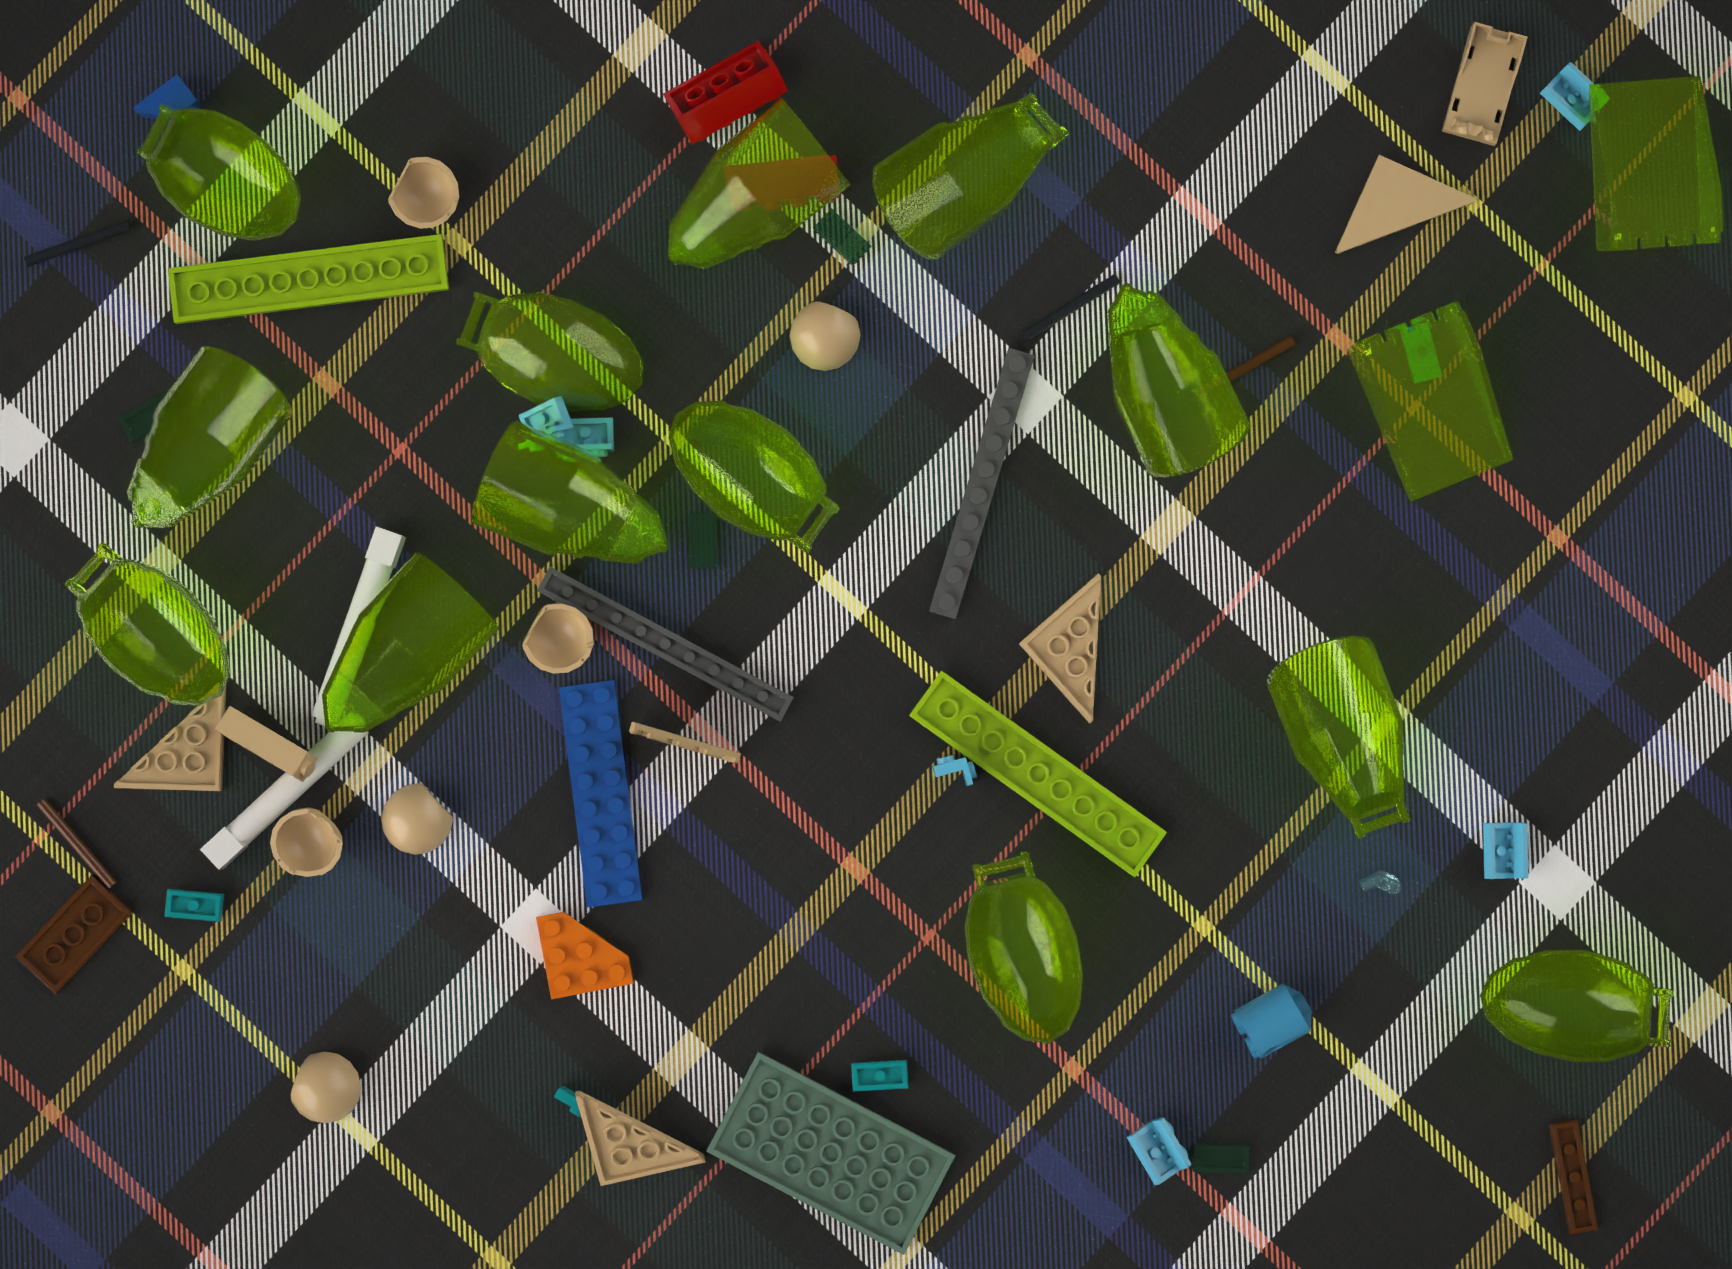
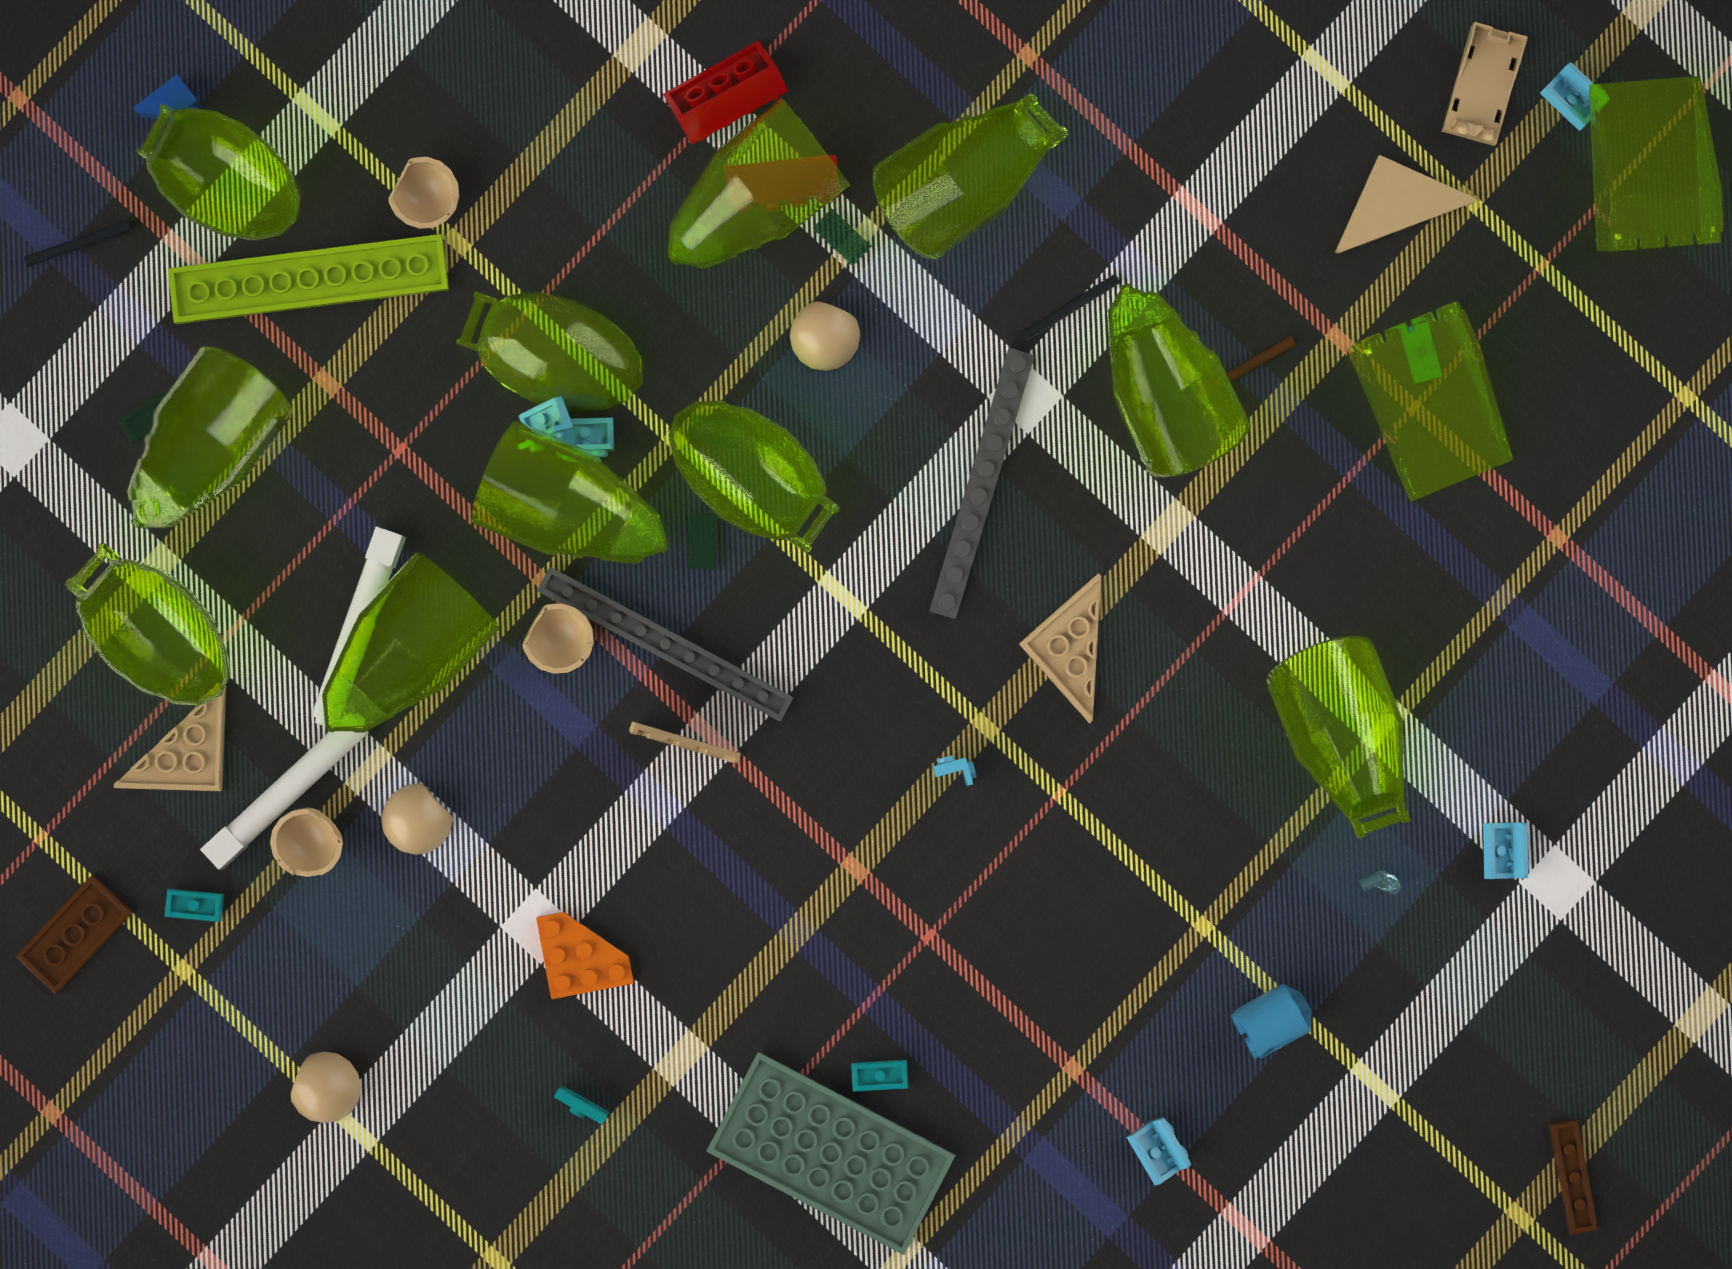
reddish brown bar [36,799,117,889] -> none
tan brick [215,706,318,782] -> none
blue plate [559,680,643,907] -> none
tan tile [575,1091,705,1186] -> none
lime plate [909,671,1167,877] -> none
clear neon green windscreen [965,851,1083,1044] -> none
clear green tile [1192,1143,1250,1174] -> none
clear neon green windscreen [1480,950,1674,1062] -> none

